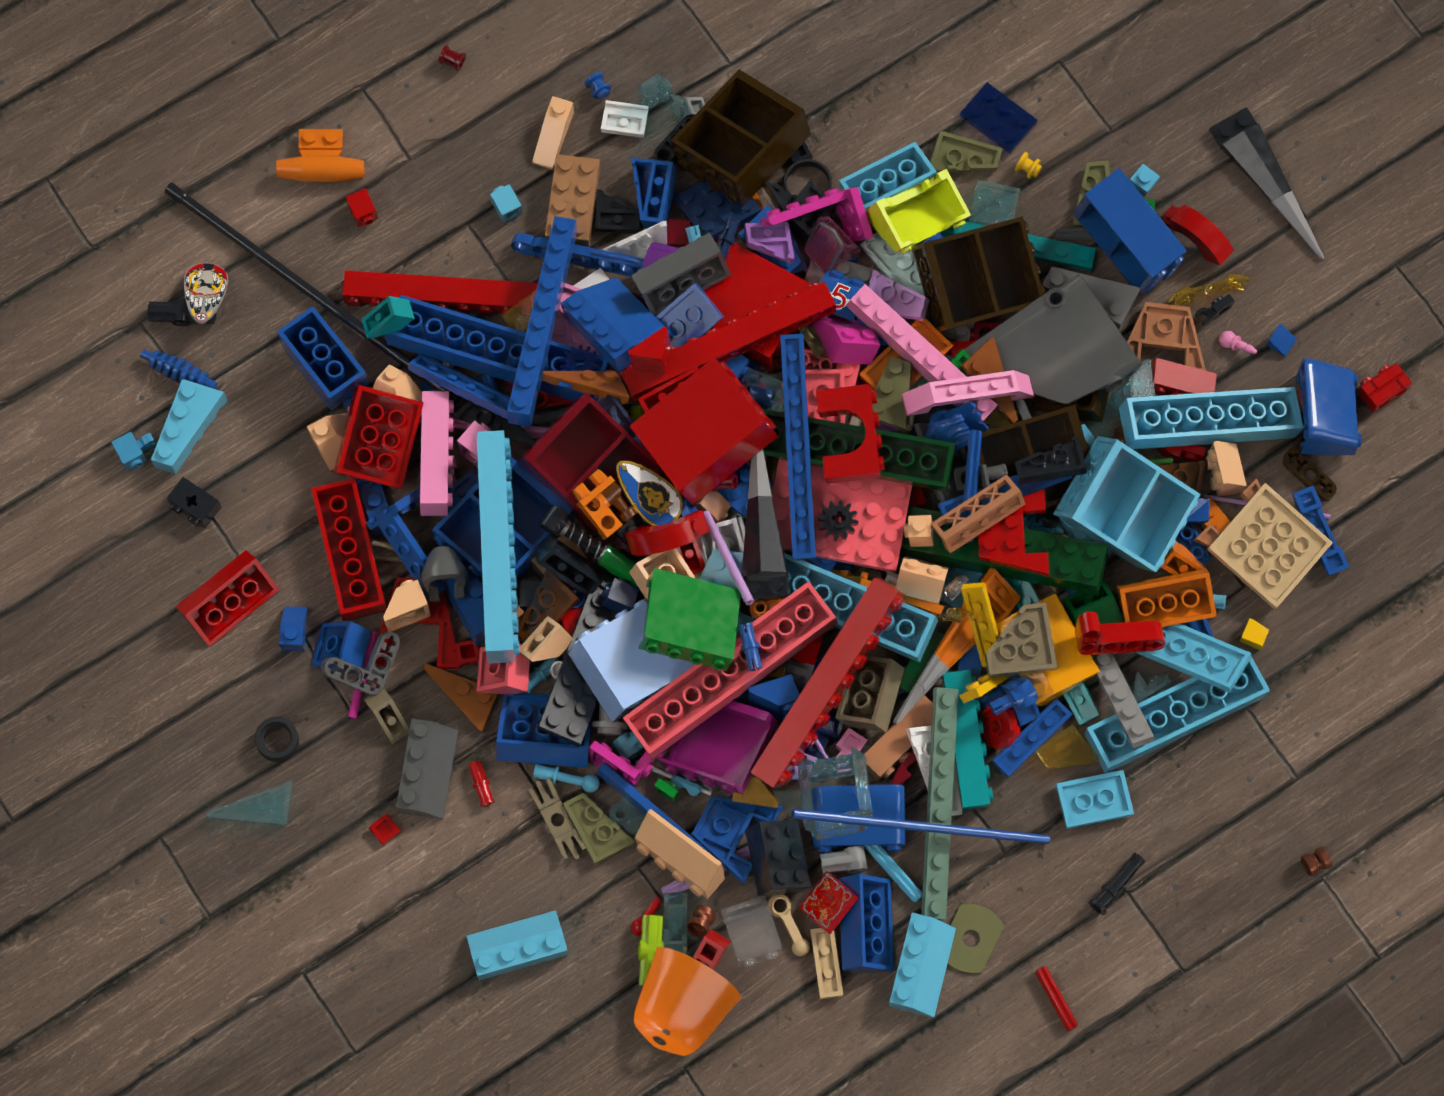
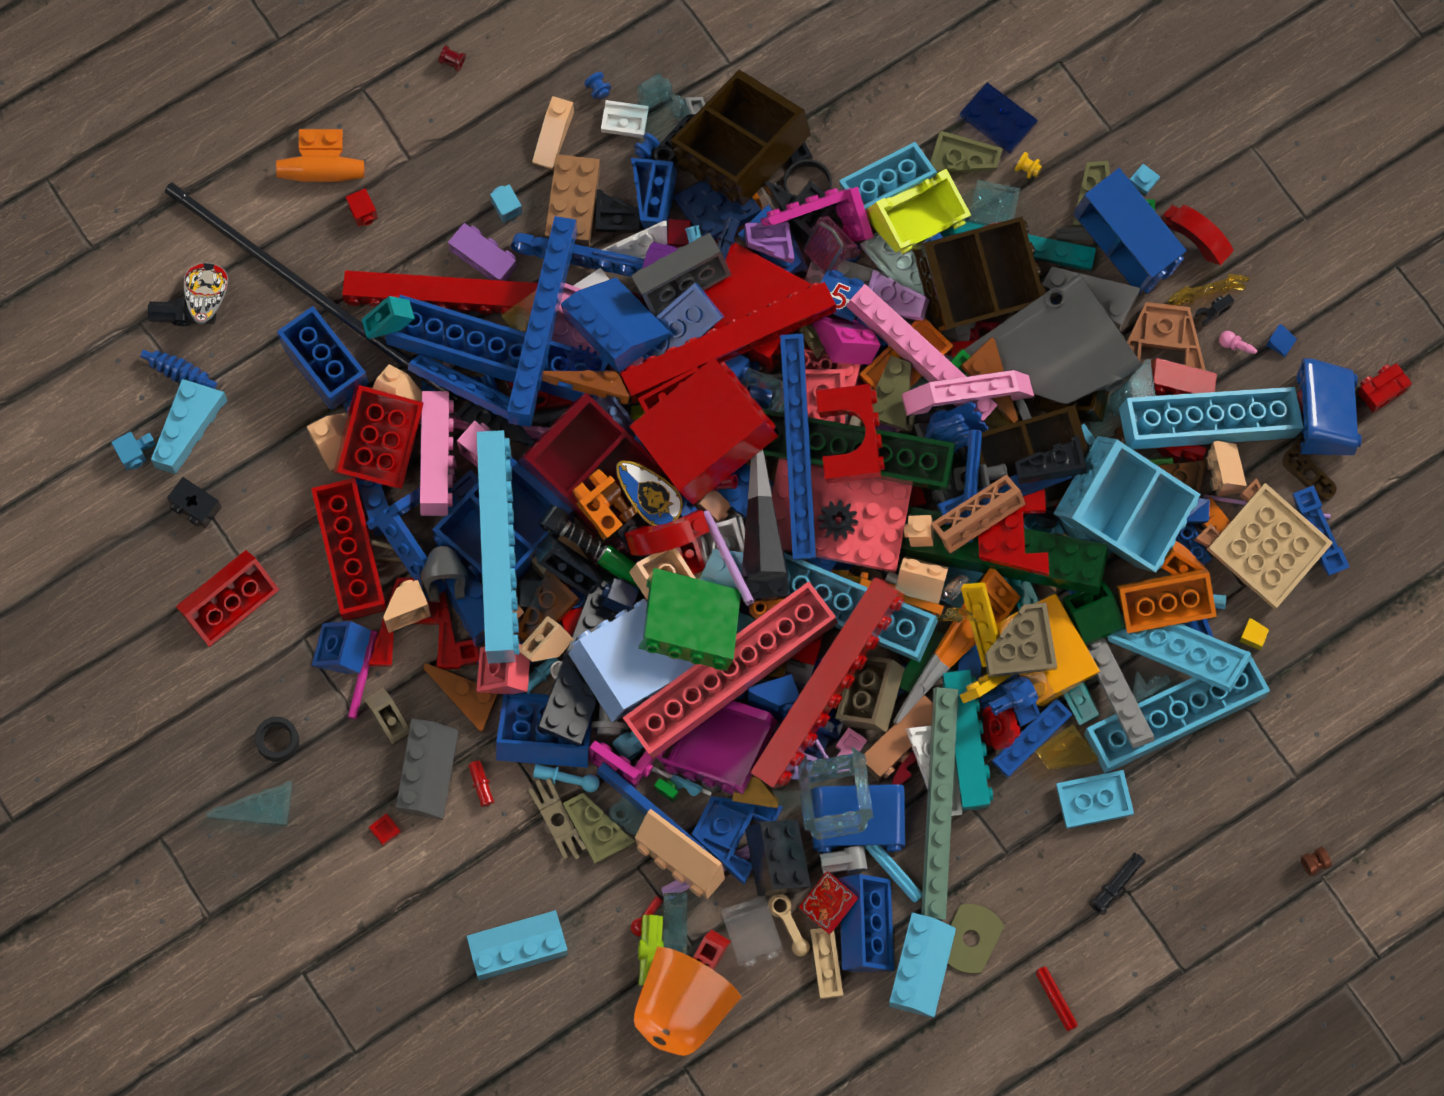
blue slope [279,607,308,652] -> none
dark grey beam [320,632,400,695] -> none
red slope [628,326,671,374] -> none
copper wheel [686,905,716,938] -> none
blue pin [738,623,763,671] -> none
blue piece [791,809,1050,844] -> none
red beam [1075,612,1166,655] -> none
black plate [1209,107,1324,260] -> none
none -> medium lavender brick [448,223,517,281]
none -> blue wheel [634,132,660,160]

